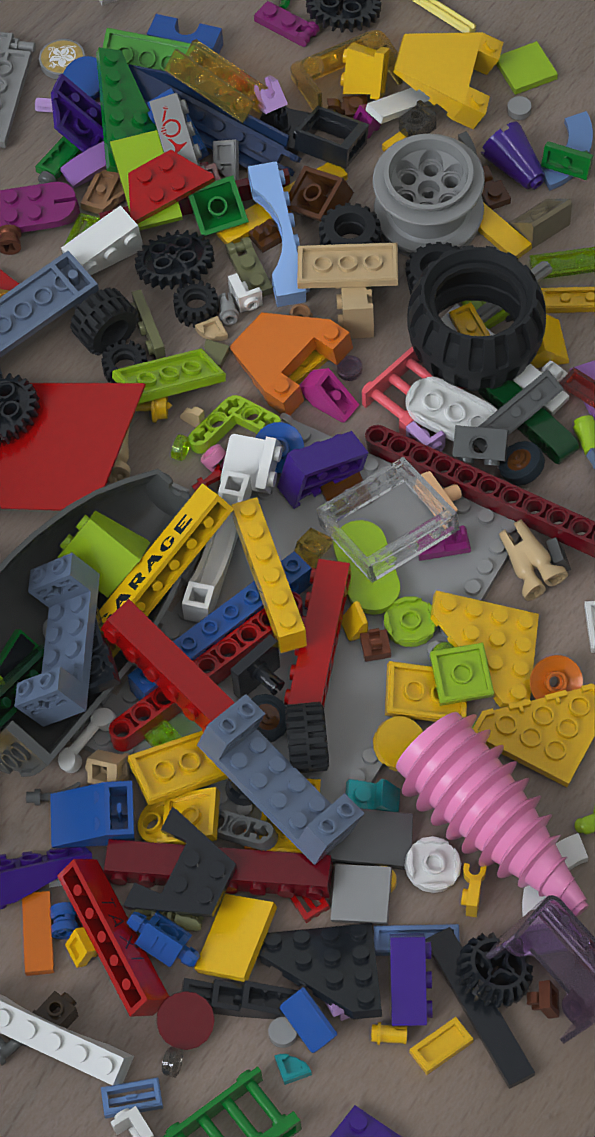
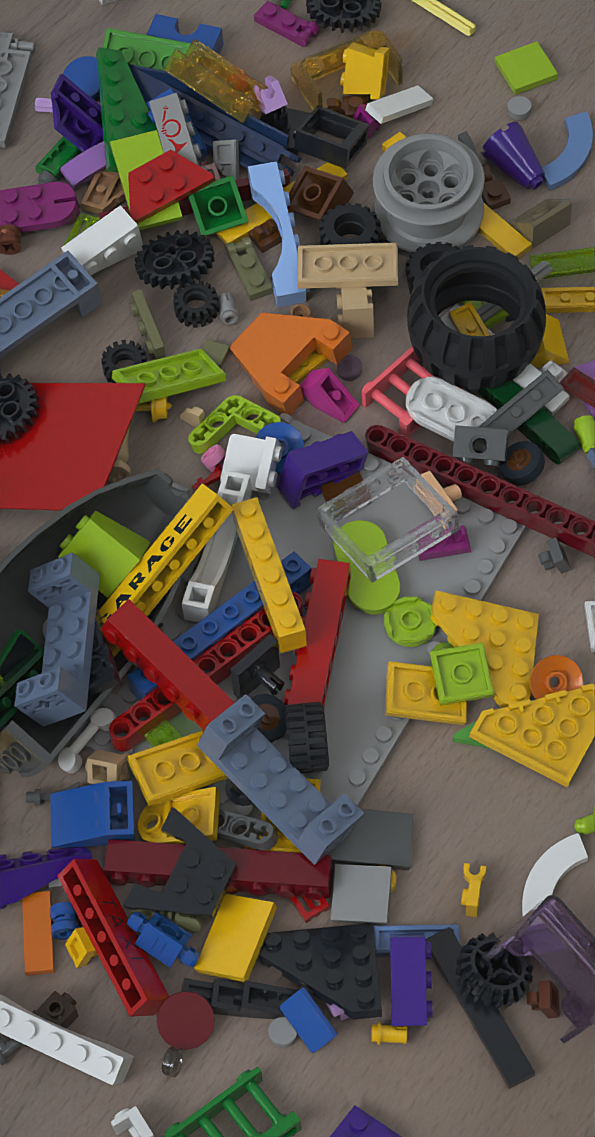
tile [39,39,85,80] -> none
black tyre [70,288,139,355] -> none
medium blue tile [101,1077,163,1119] -> none
clear neon green tile [171,434,190,461] -> none
tan tile [195,316,228,341] -> none
white bracket [228,273,263,313] -> none
teal tile [274,1054,312,1085] -> none
clear yellow bracket [294,527,333,568] -> none
yellow slope [342,601,368,641] -> none
teal slope [345,779,401,812] -> none
copper tile [360,628,391,662] -> none
yellow tile [373,716,423,771] -> none
yellow wedge [393,32,503,129] -> none
bright pink cone [396,712,589,917] -> none
clear smoke brick [399,100,436,137] -> none
white tile [404,836,462,893] -> none
lavender bracket [406,421,445,452] -> none
yellow tile [409,1017,474,1075] -> none
tan piece [499,519,568,601] -> none
green tile [541,141,594,180] -> none

